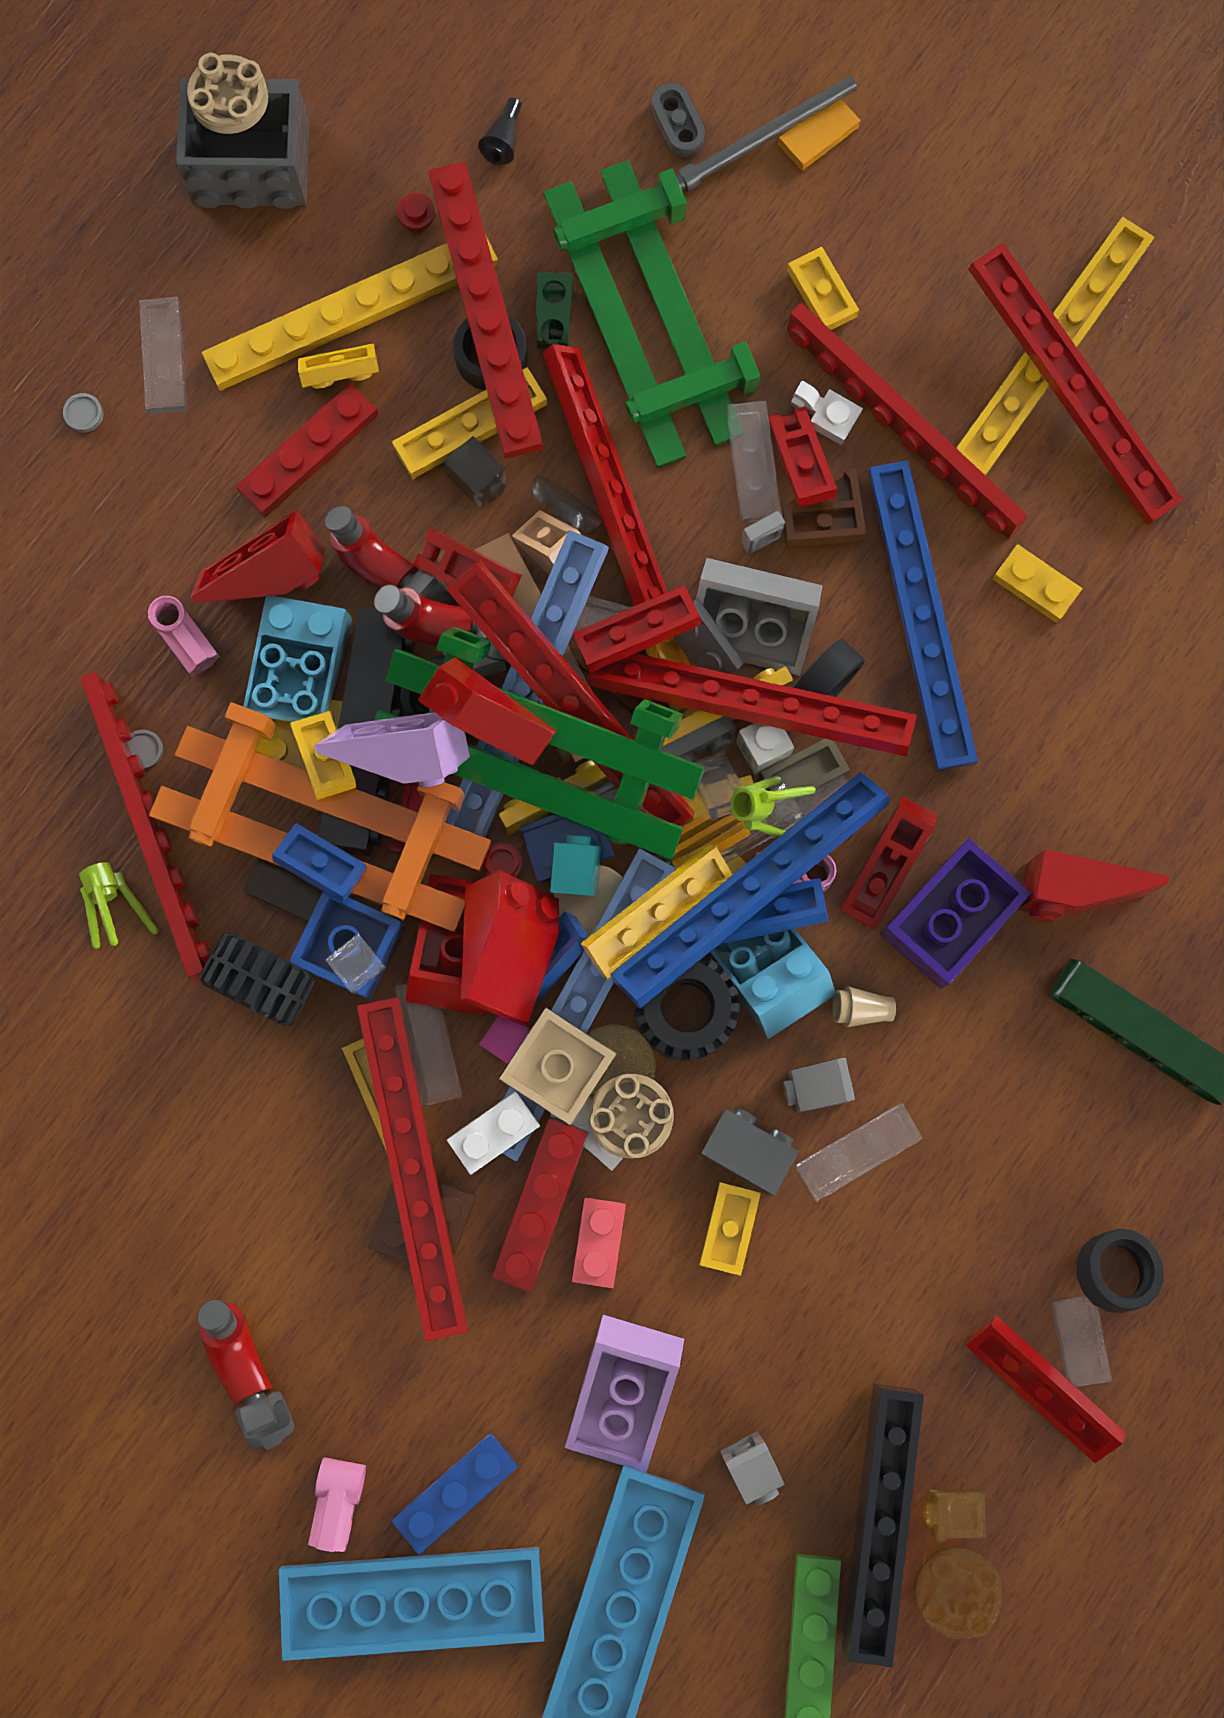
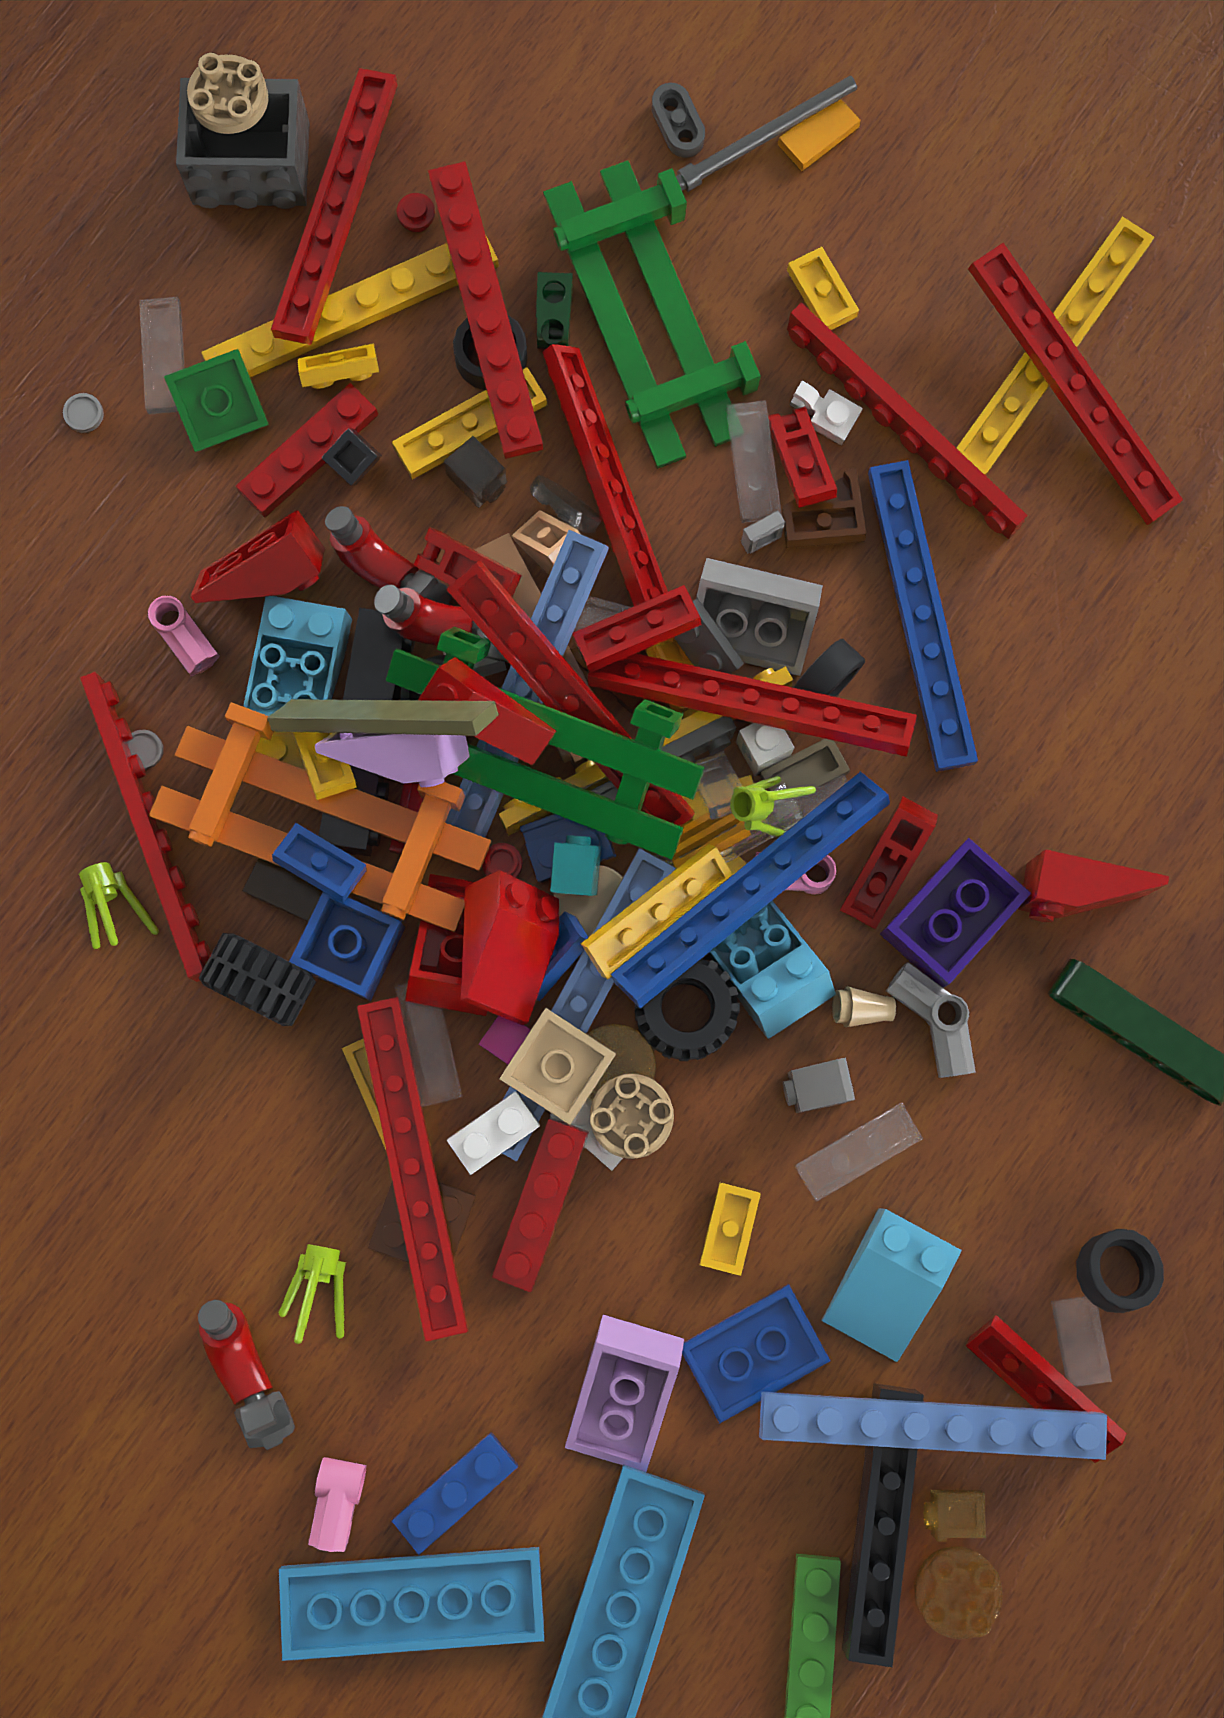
clear tile [325,933,386,994] -> none
black cone [478,97,522,165] -> none
coral plate [572,1197,626,1288] -> none
dark grey brick [699,1107,799,1196] -> none
blue plate [718,878,829,945] -> none
light grey slope [720,1431,785,1506] -> none
yellow plate [992,544,1083,623] -> none
none -> green plate [164,349,269,452]
none -> olive tile [267,699,499,736]
none -> red plate [271,68,398,345]
none -> lime plant [279,1244,346,1344]
none -> black brick [322,428,382,486]
none -> blue tile [682,1284,830,1424]
none -> medium blue plate [759,1392,1107,1460]
none -> medium azure slope [821,1208,962,1362]
none -> light grey piece [886,962,976,1078]

